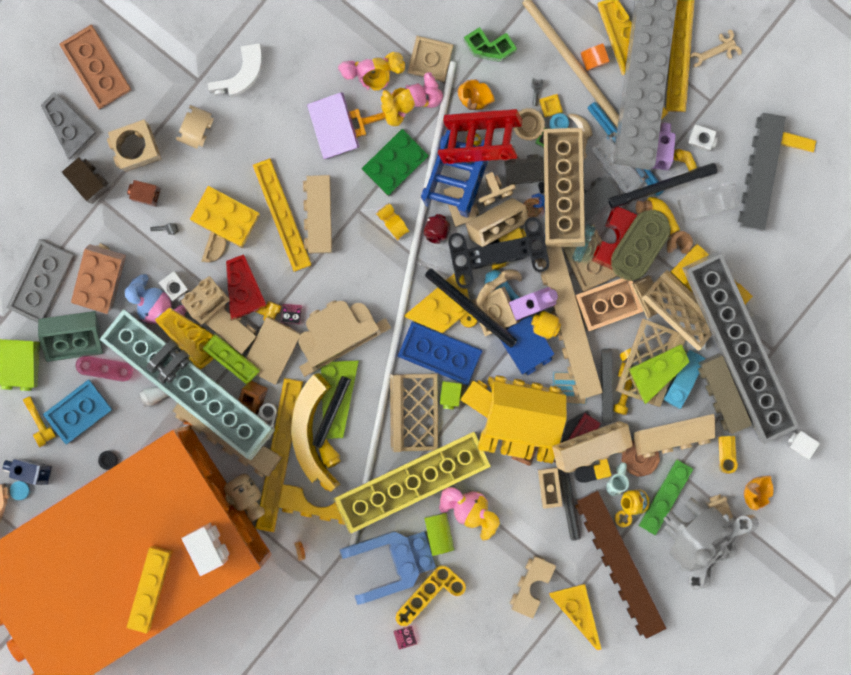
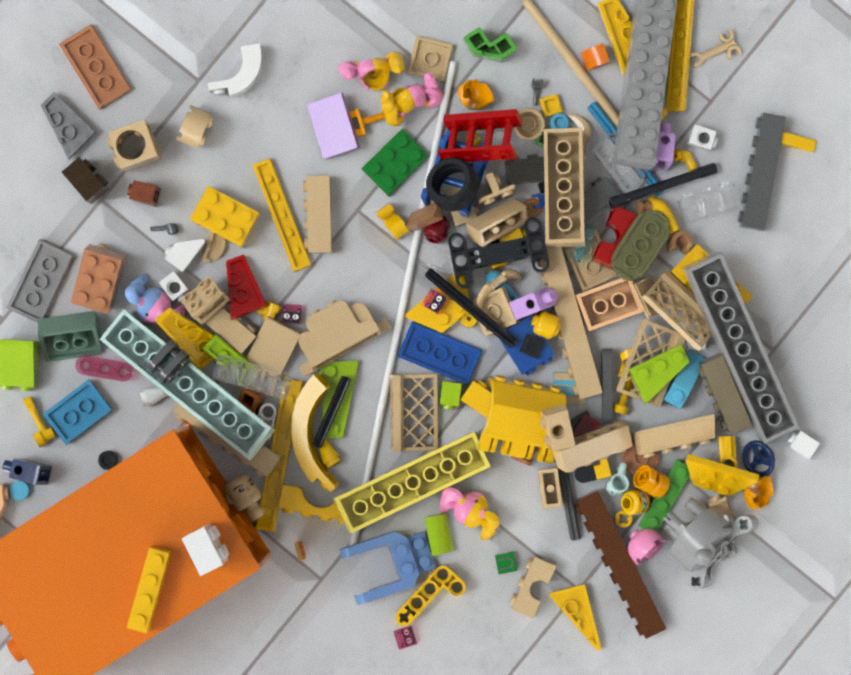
none -> white slope [164,239,207,273]
none -> clear brick [212,354,292,400]
none -> medium nougat slope [406,203,443,231]
none -> tile [421,288,448,315]
none -> black tyre [426,158,479,211]
none -> green tile [495,551,517,574]
none -> black tile [519,334,544,359]
none -> tan brick [539,405,576,452]
none -> bright pink cylinder [627,528,666,566]
none -> light orange wheel [633,465,670,498]
none -> yellow wing [686,454,759,496]
none -> dark blue piece [742,440,775,477]

